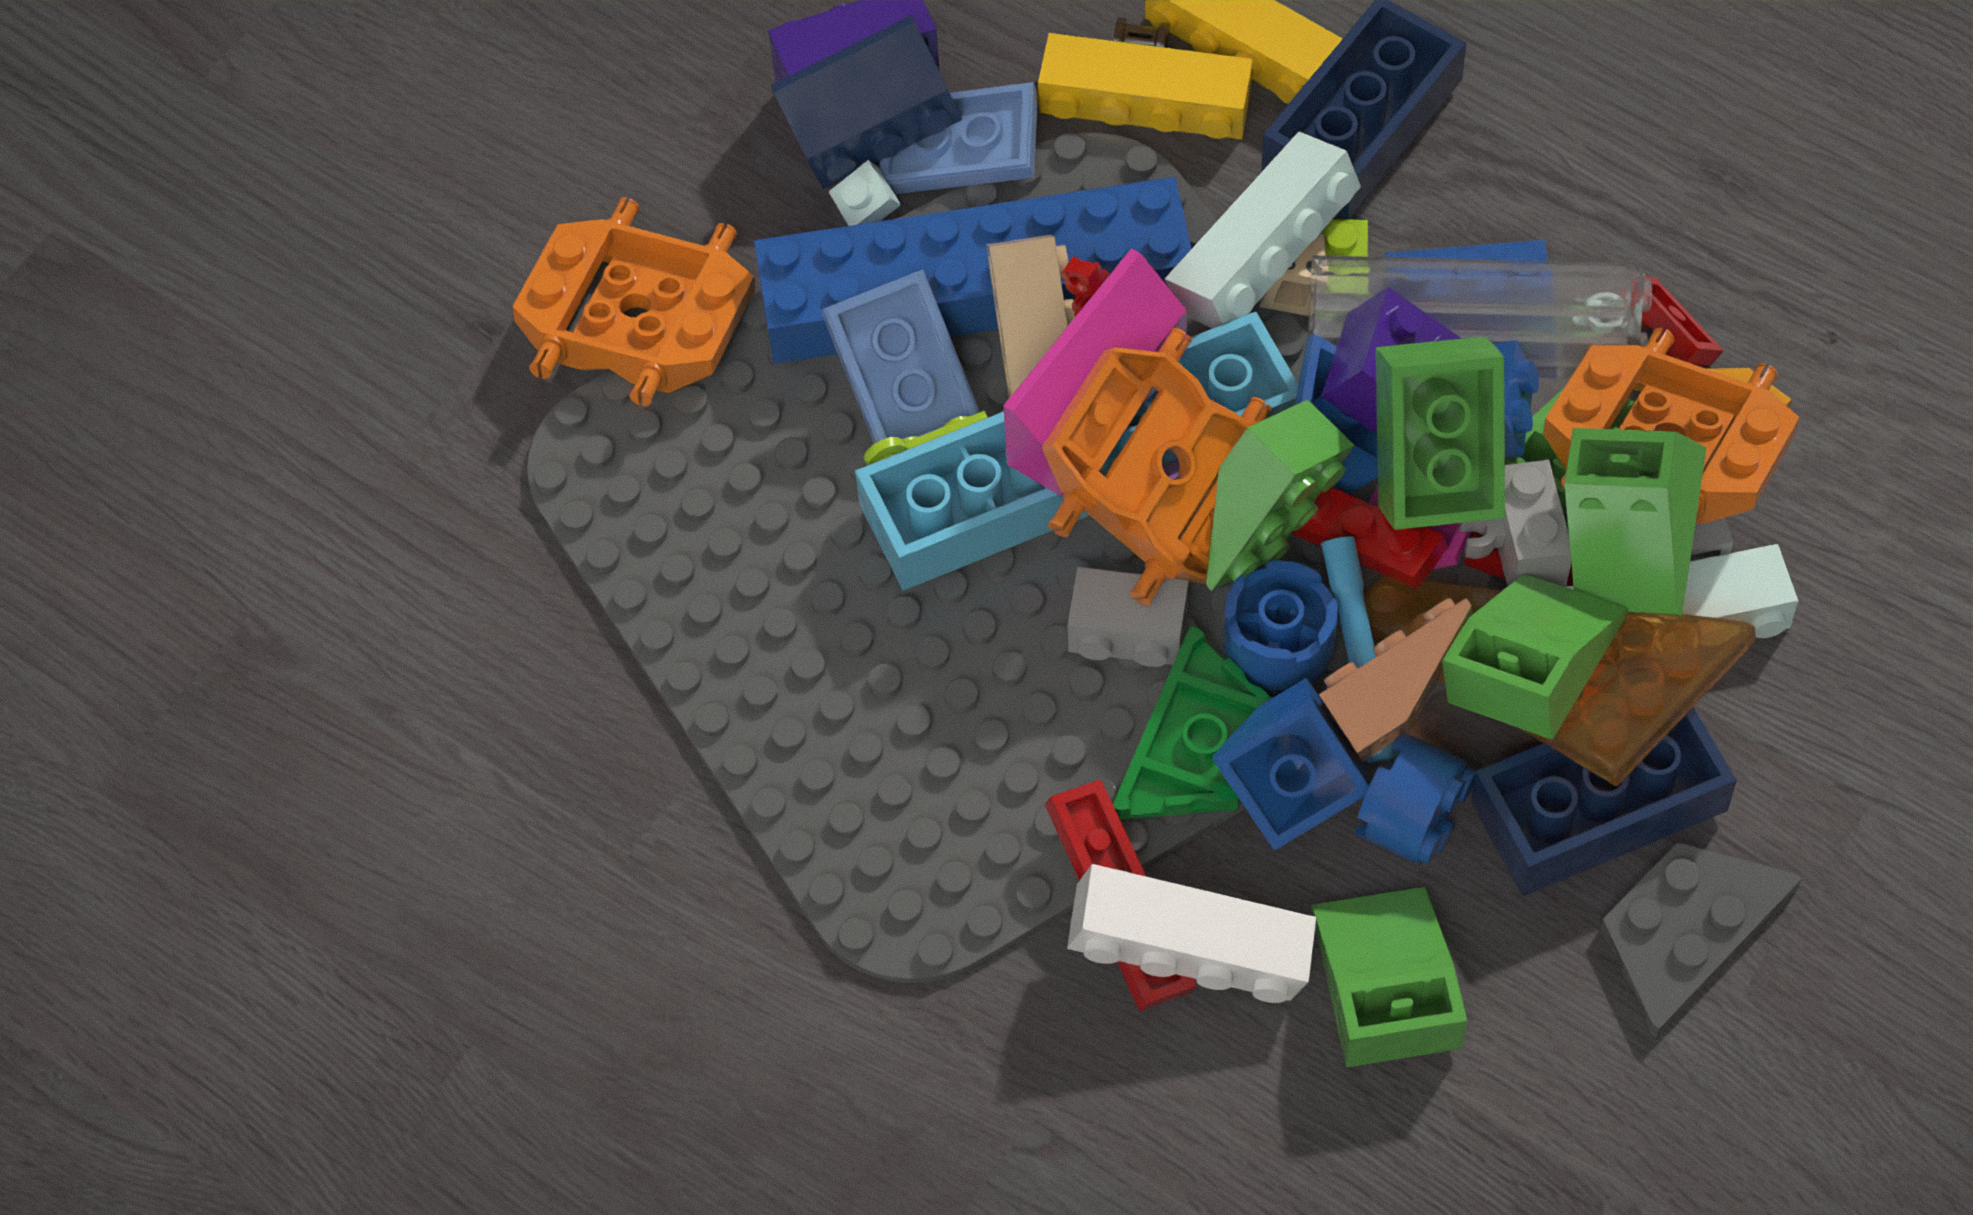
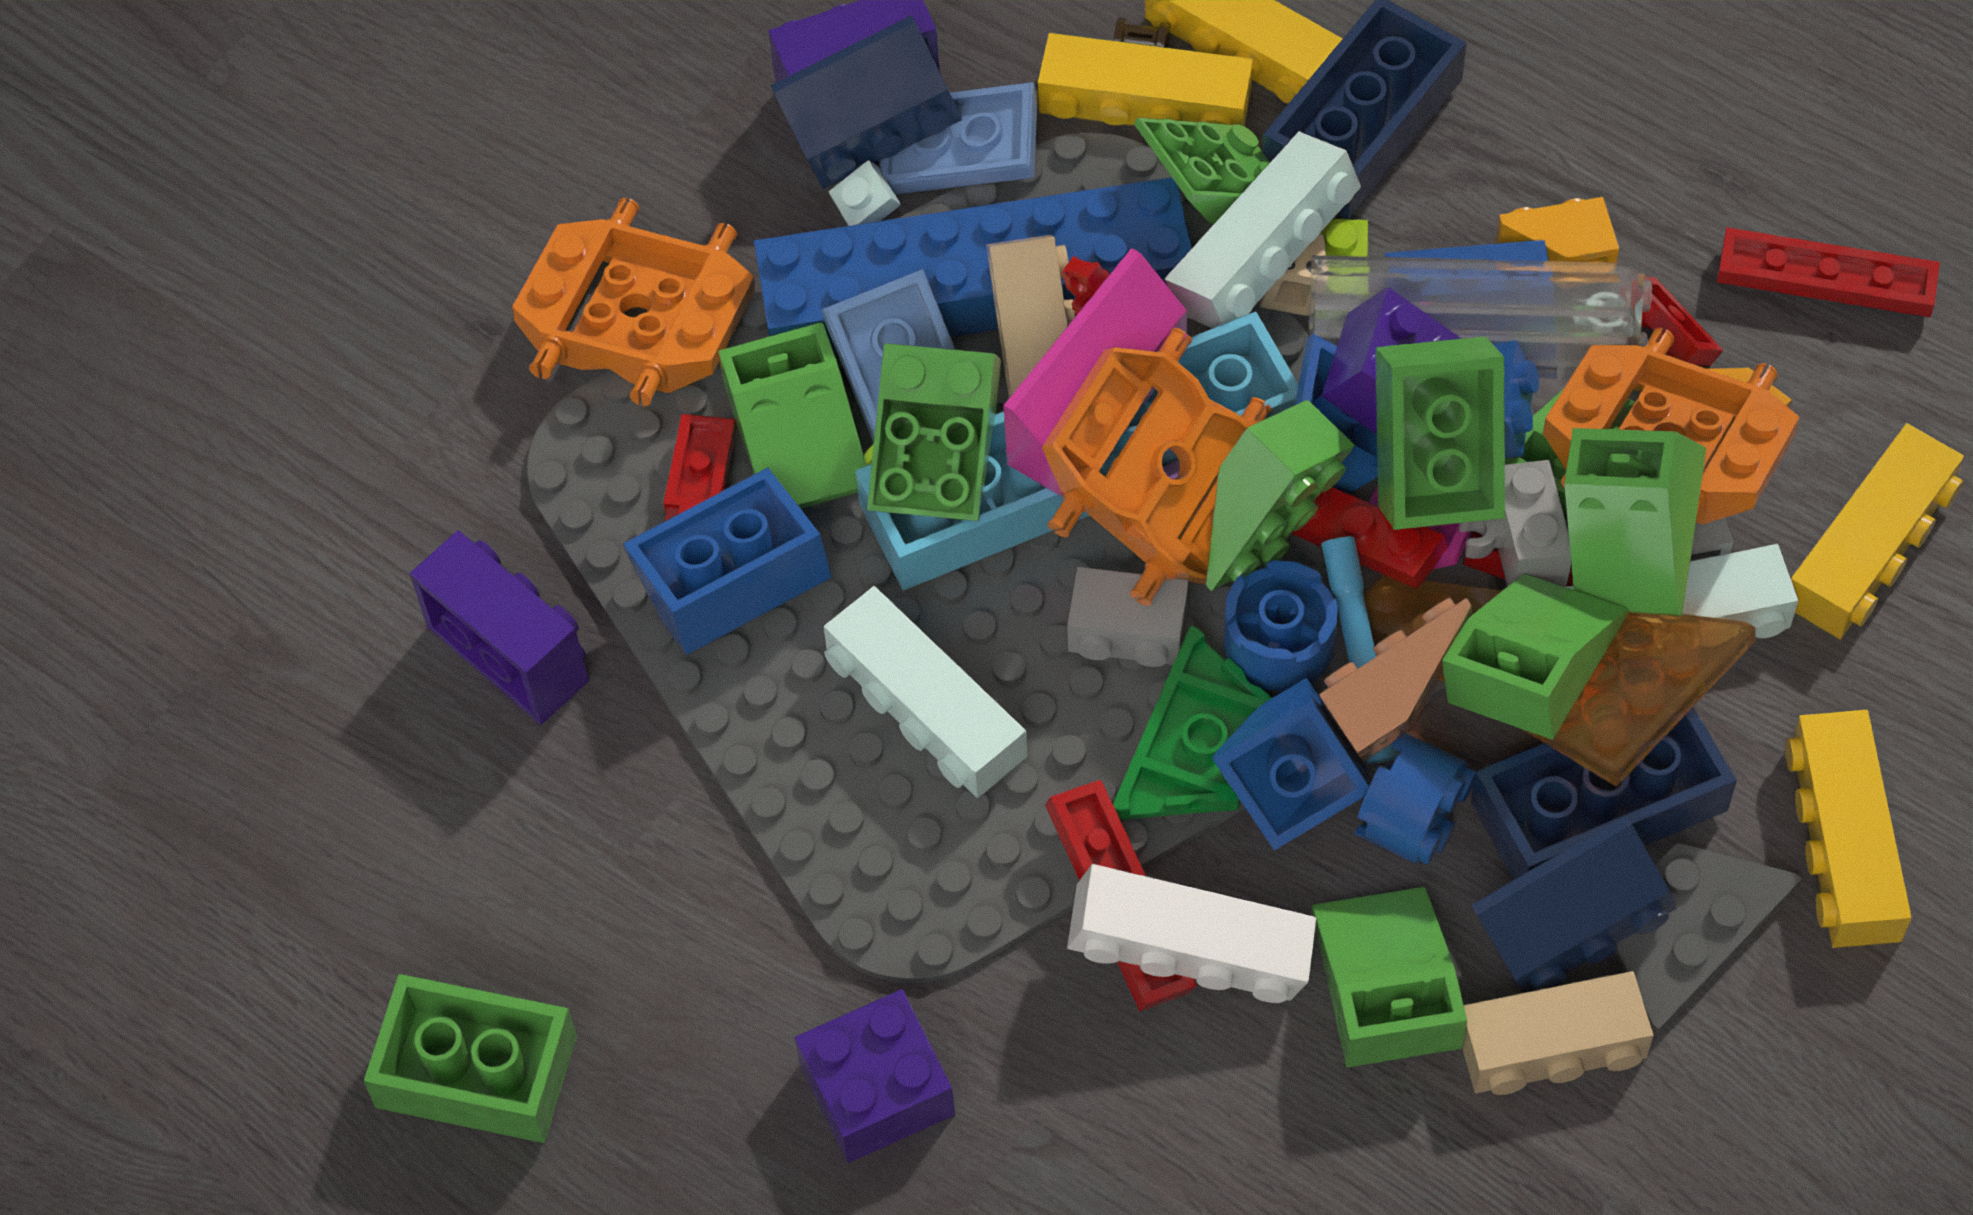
none -> bright green brick [364,974,577,1143]
none -> dark purple brick [409,530,589,725]
none -> blue slope [623,468,832,655]
none -> red hinge [663,414,737,521]
none -> bright green slope [718,322,866,509]
none -> dark purple brick [794,989,955,1163]
none -> light aqua brick [824,586,1028,799]
none -> bright green slope [867,343,1001,521]
none -> bright green slope [1133,118,1270,226]
none -> tan brick [1462,971,1654,1095]
none -> dark blue slope [1471,815,1677,993]
none -> light orange slope [1495,197,1619,287]
none -> red plate [1717,227,1940,318]
none -> yellow brick [1785,710,1912,948]
none -> yellow brick [1791,423,1964,640]

